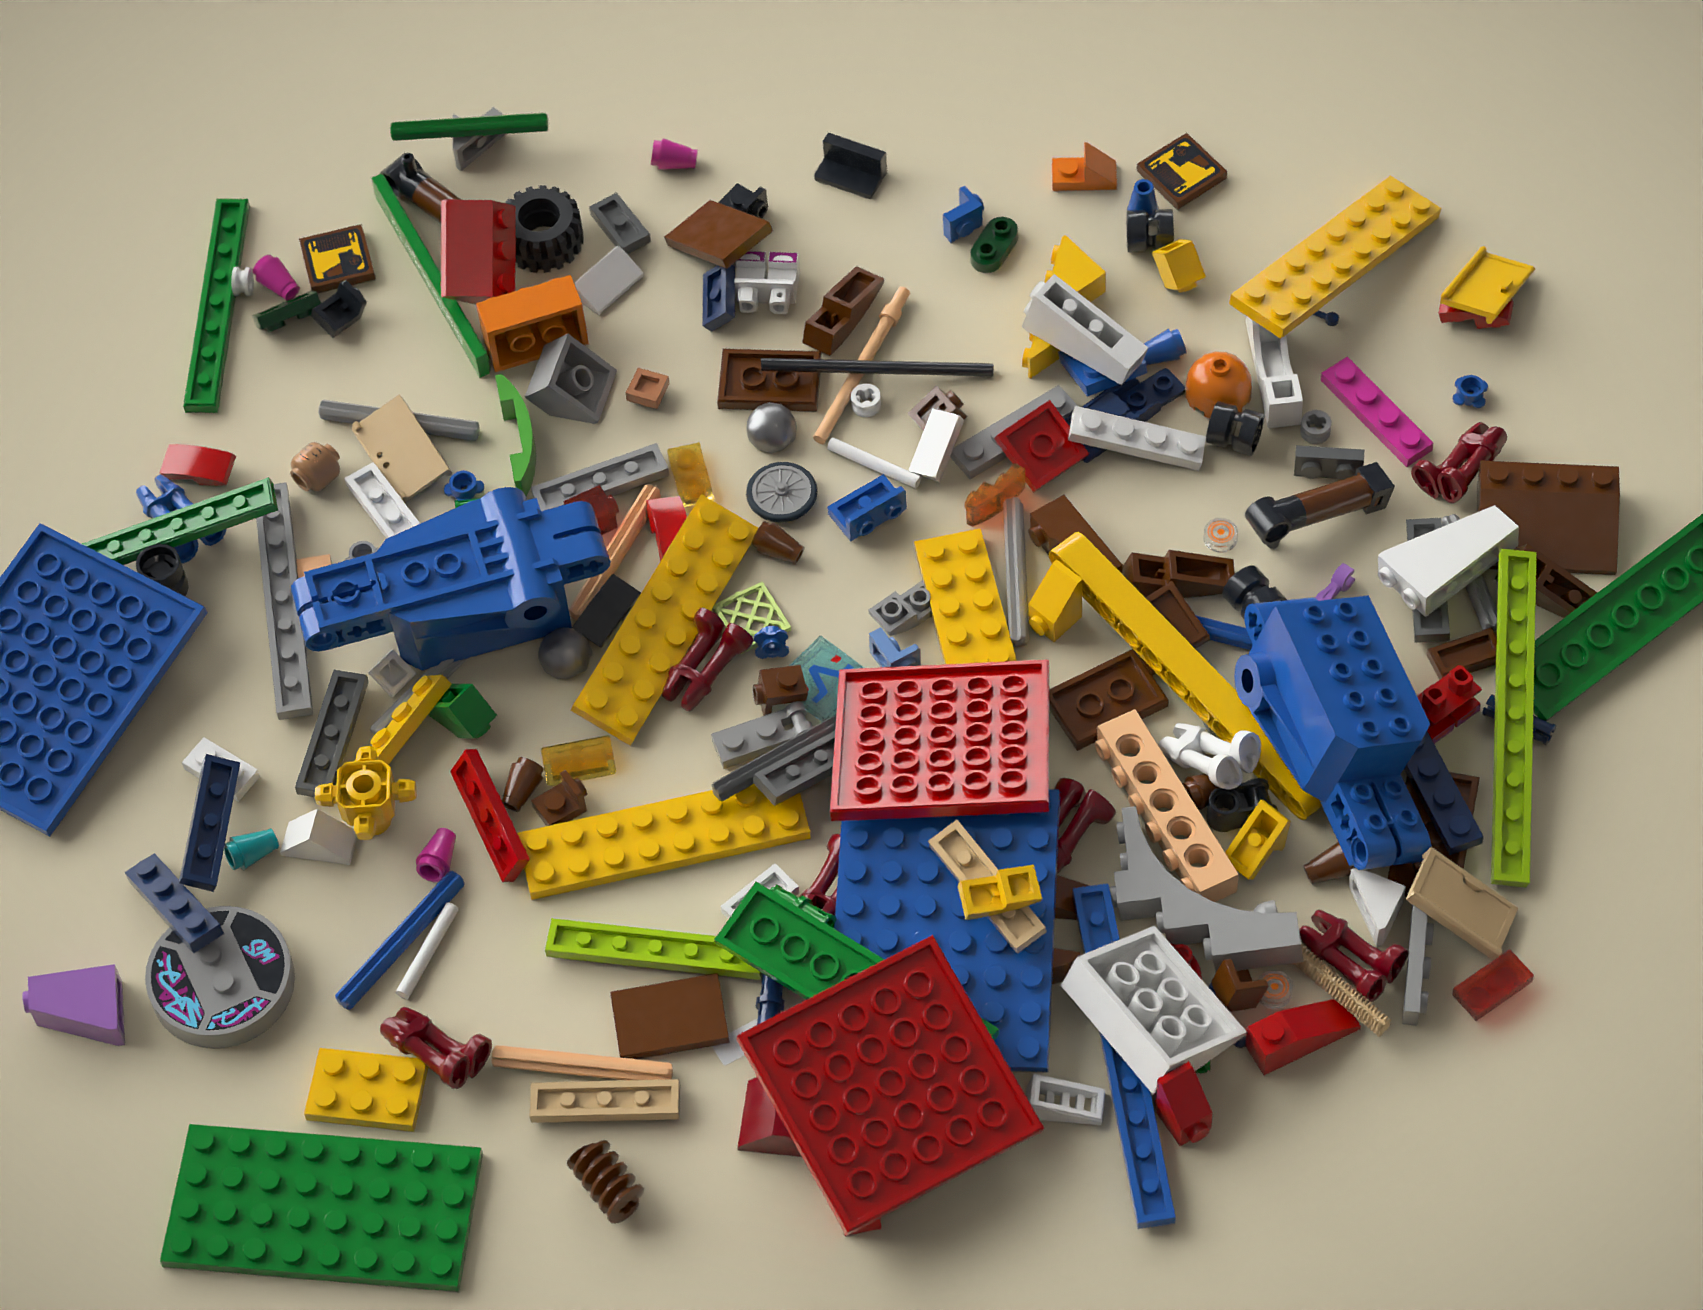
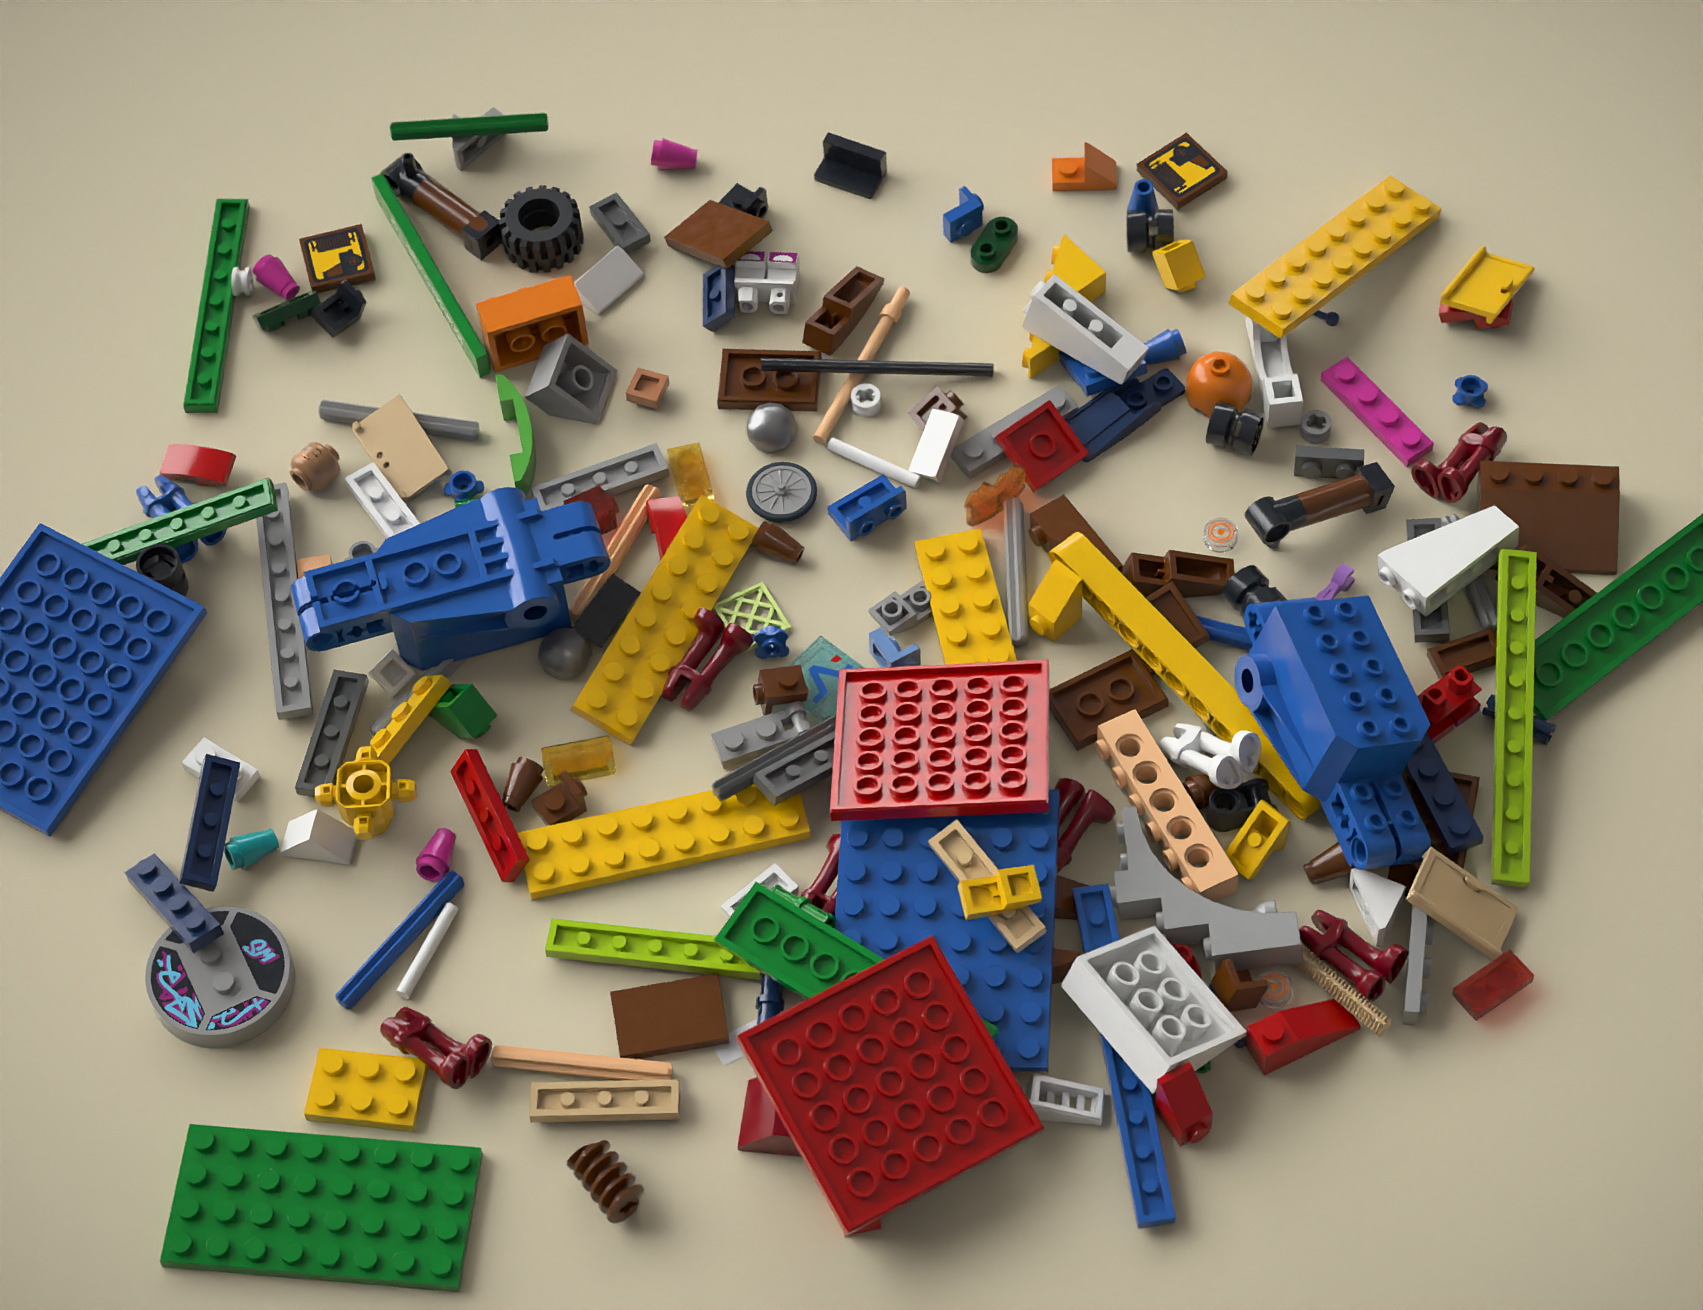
medium lavender slope [23,964,125,1046] -> none
red slope [441,199,516,305] -> none
white plate [1068,406,1206,471] -> none

